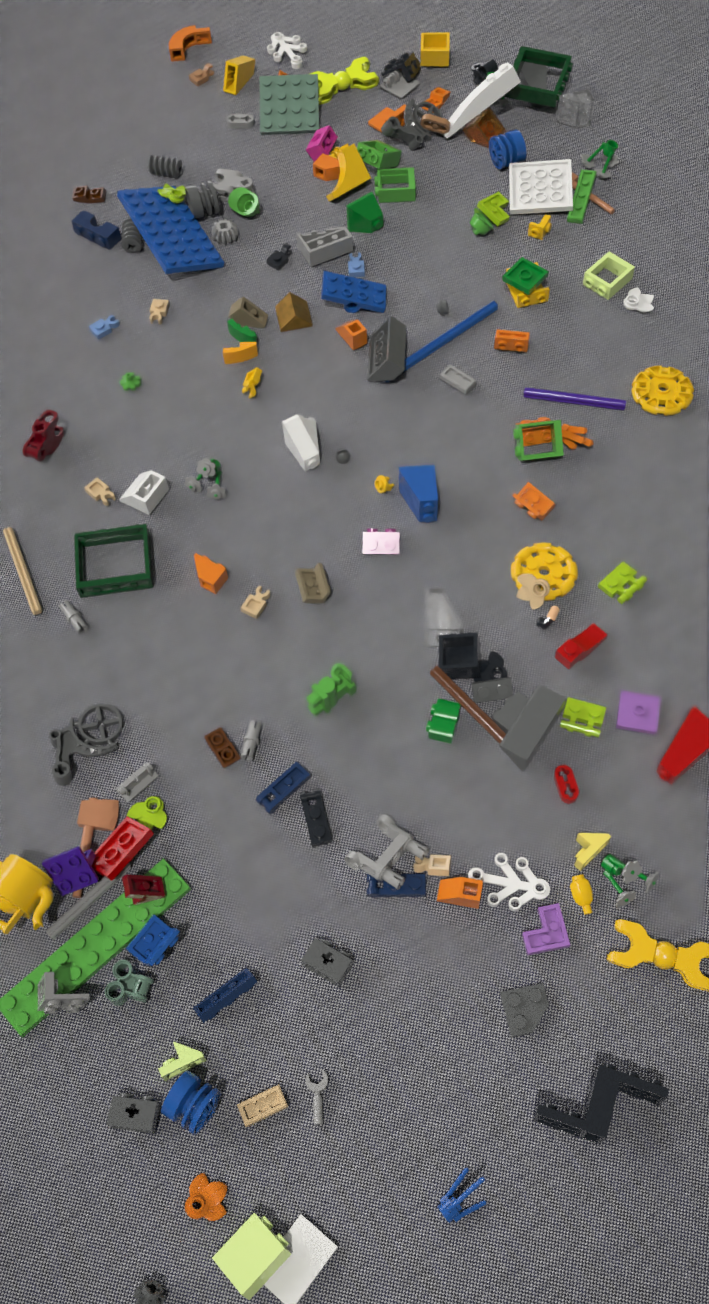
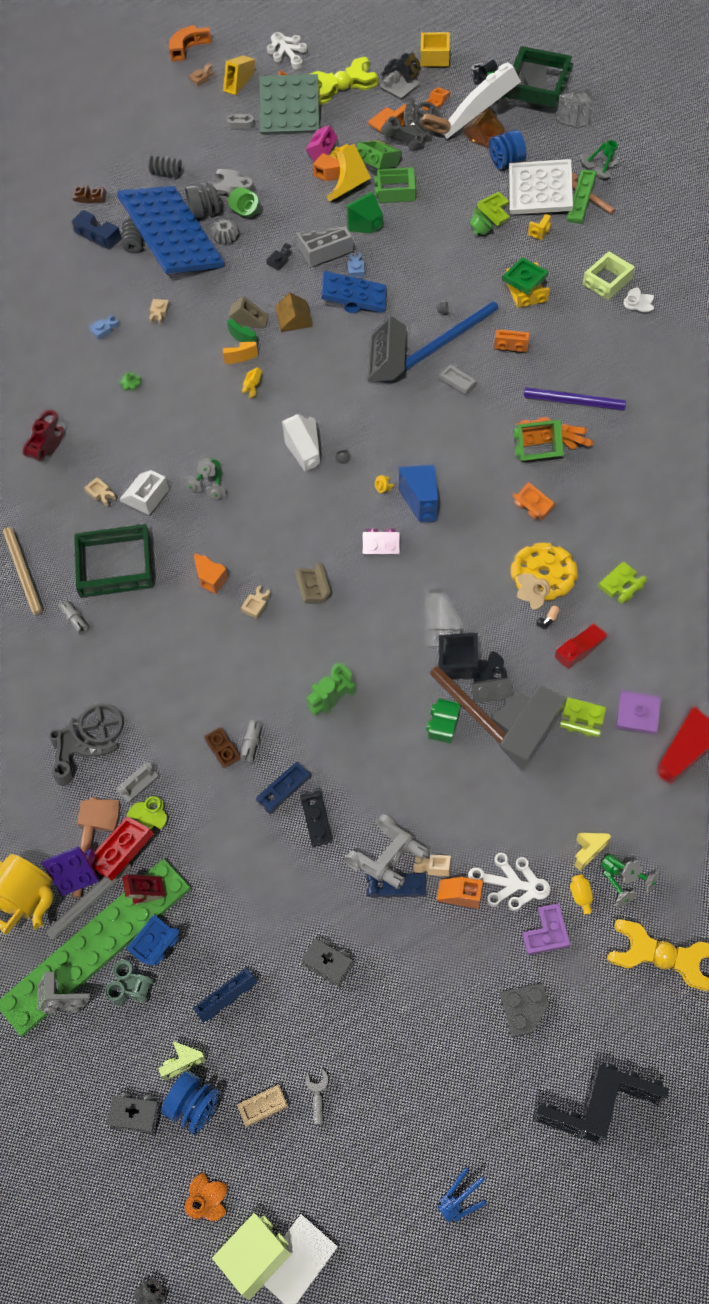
lime plate [157,183,186,204] -> none
orange slope [336,319,367,350] -> none
red beam [554,765,579,804] -> none
yellow plate [631,365,694,416] -> none

